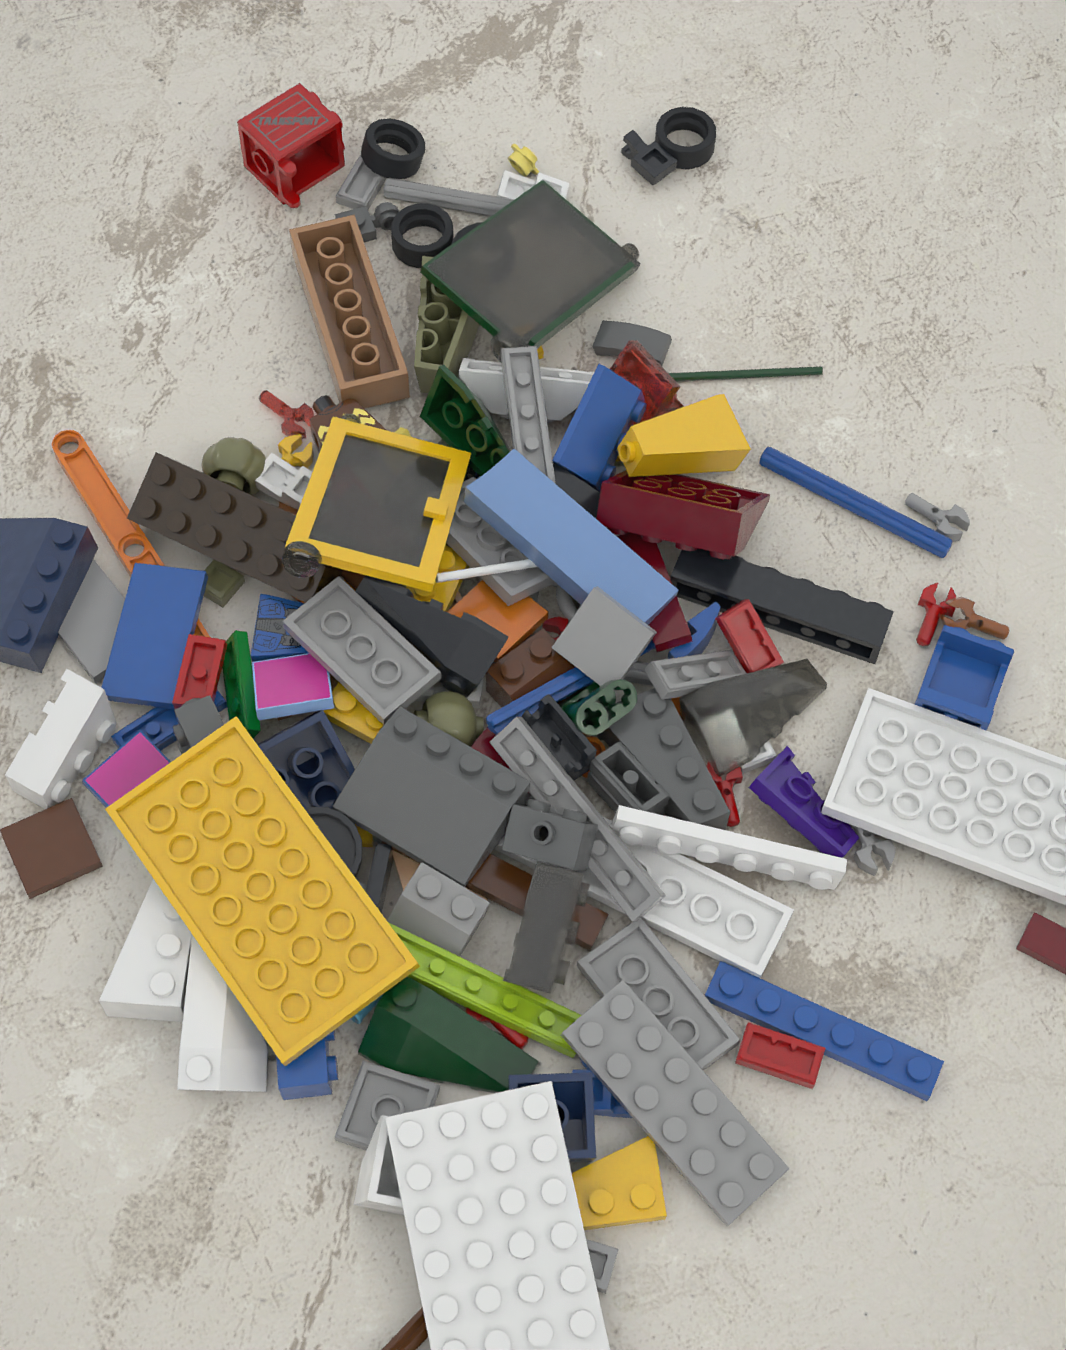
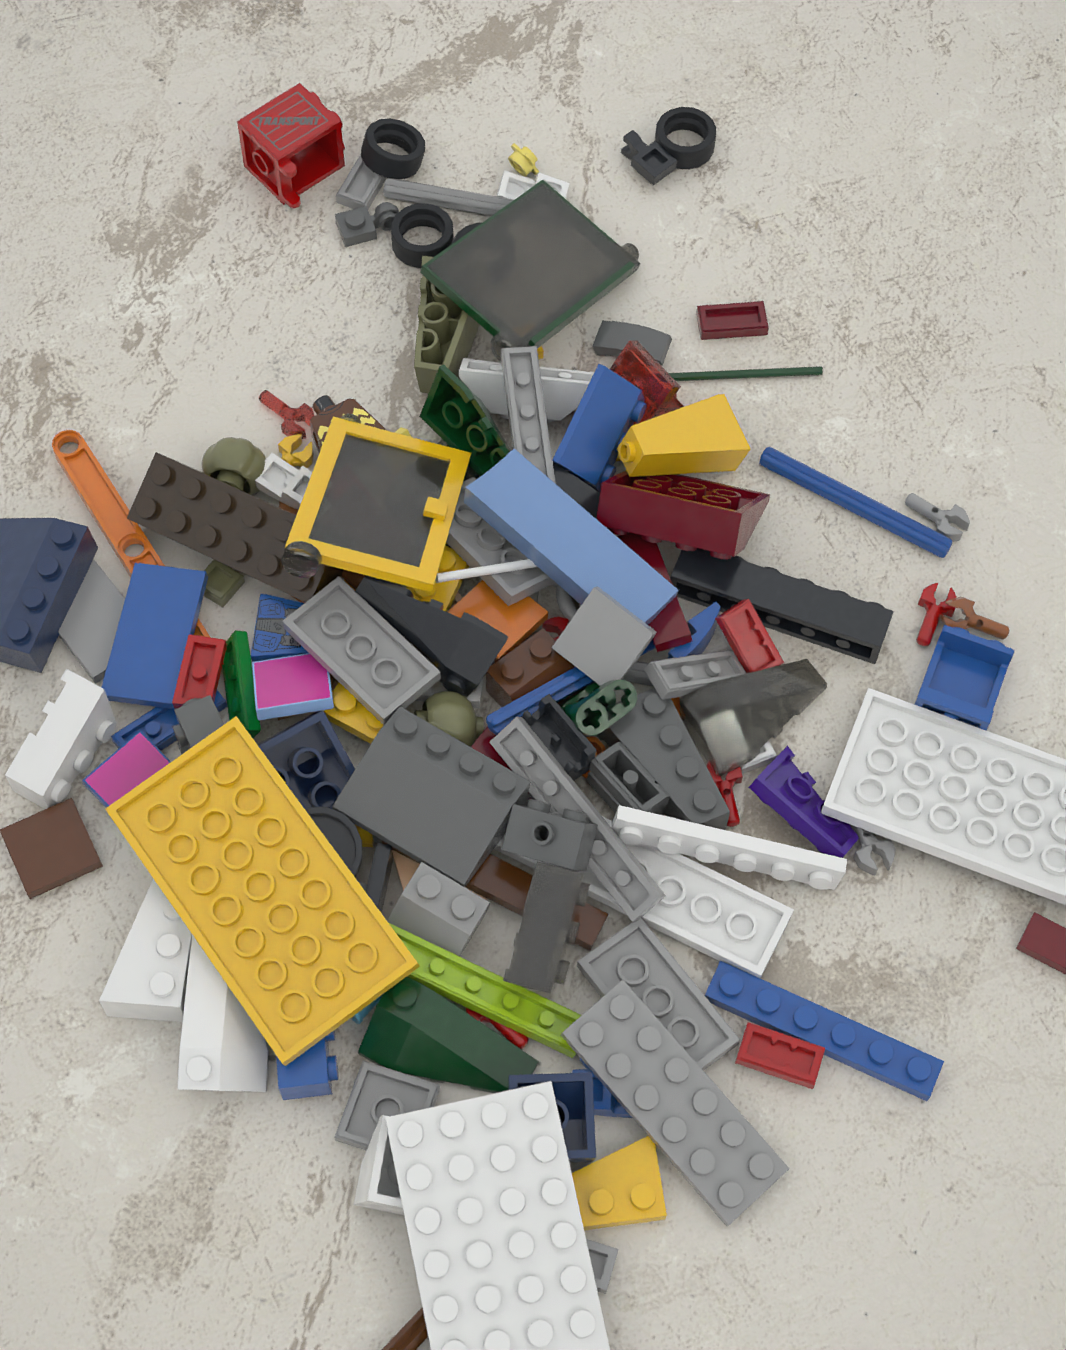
medium nougat brick [289,215,410,409] -> none
none -> dark red tile [696,301,769,340]

